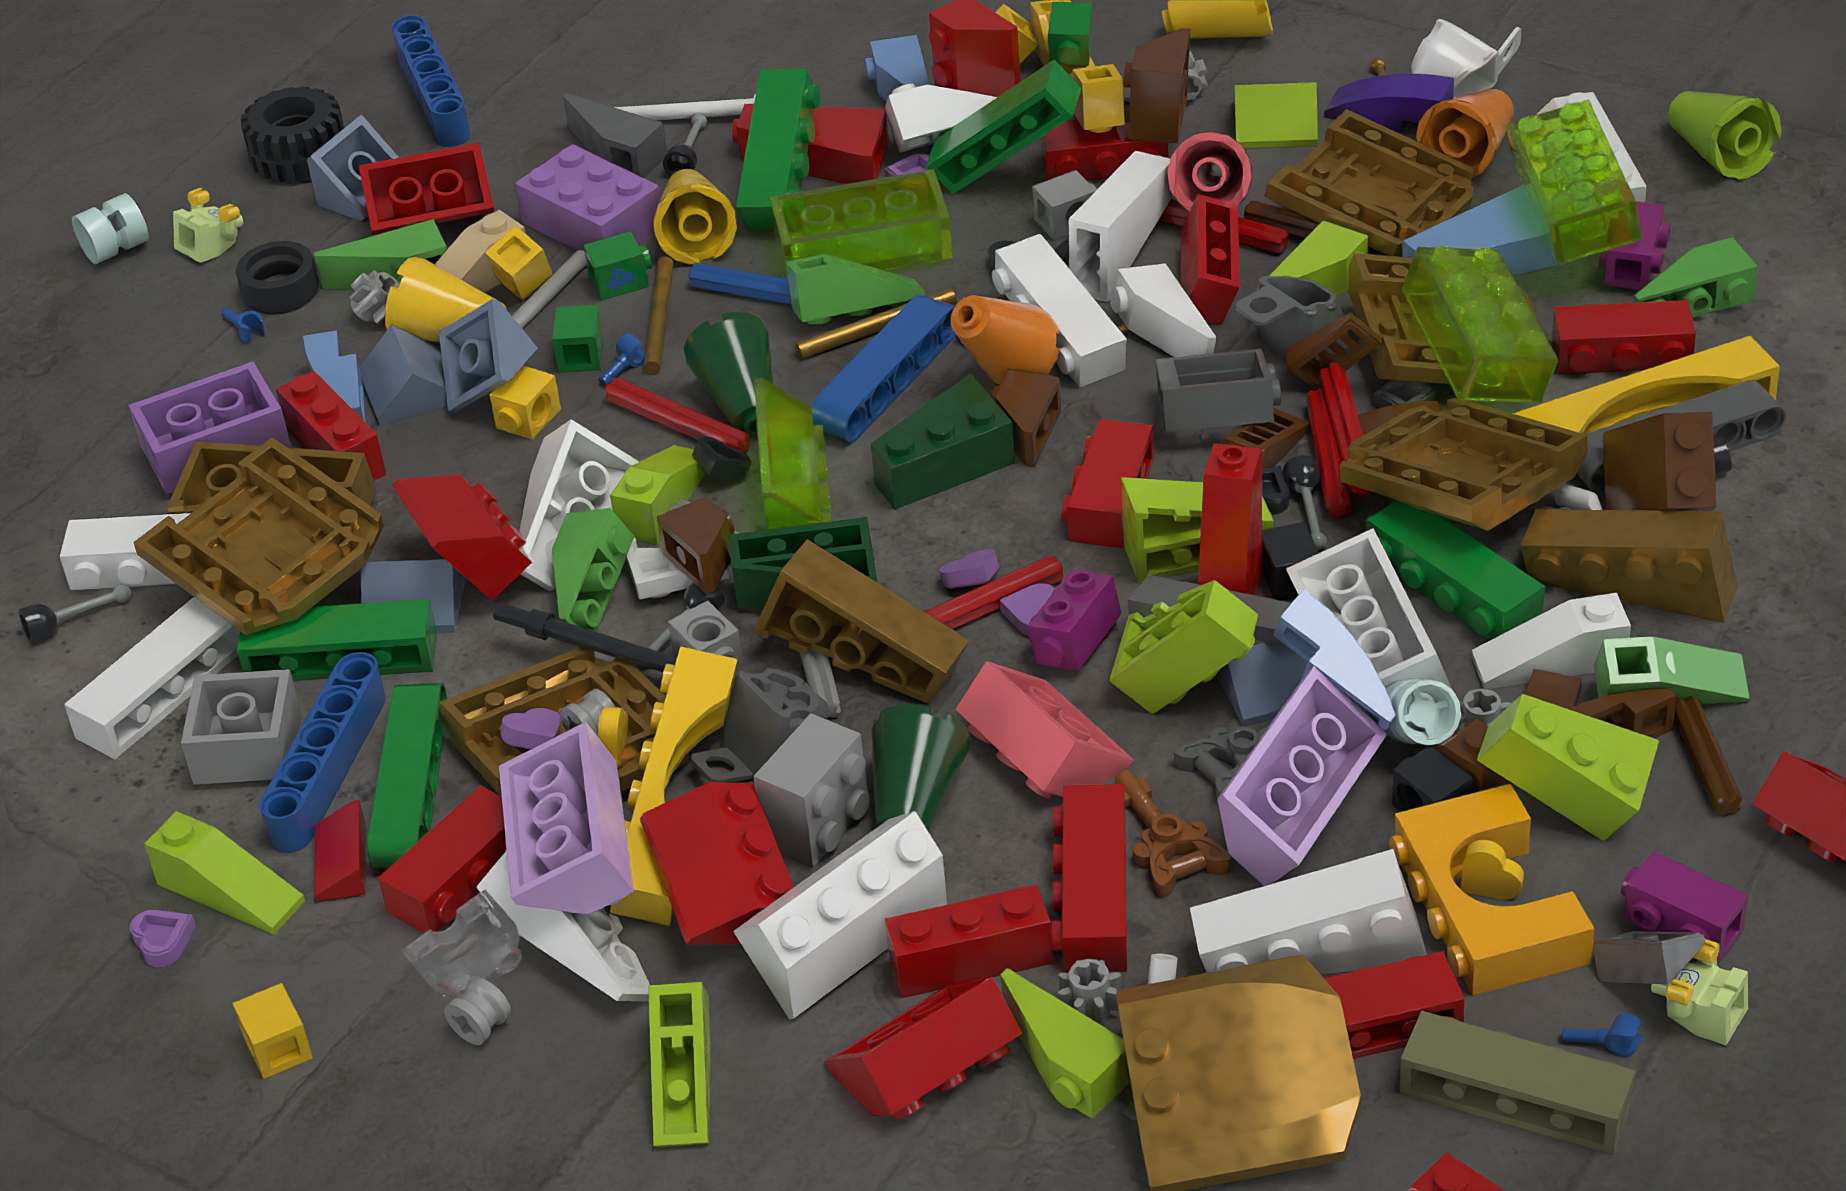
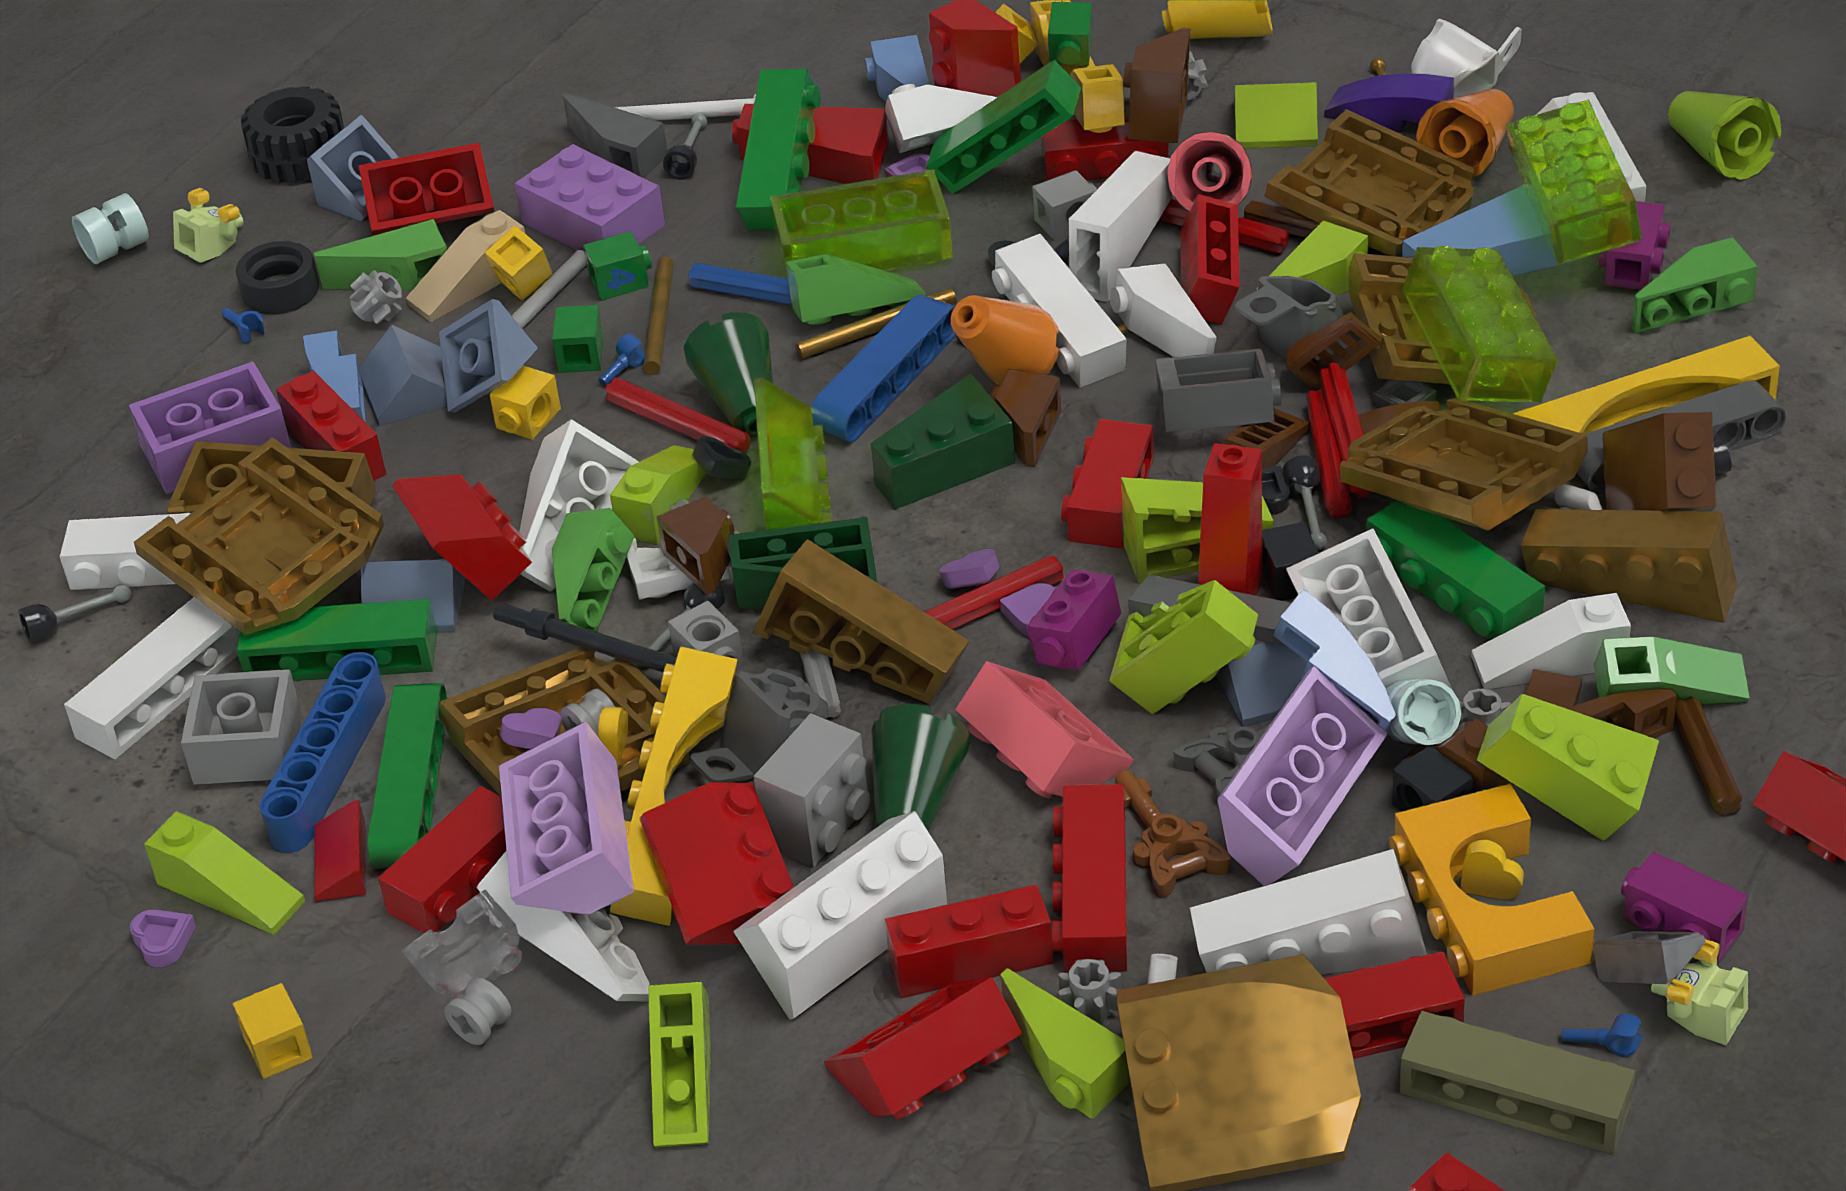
yellow cone [385,256,506,342] -> none
blue beam [392,15,471,147] -> none
yellow cone [653,169,737,264] -> none
red brick [1552,300,1696,375] -> none

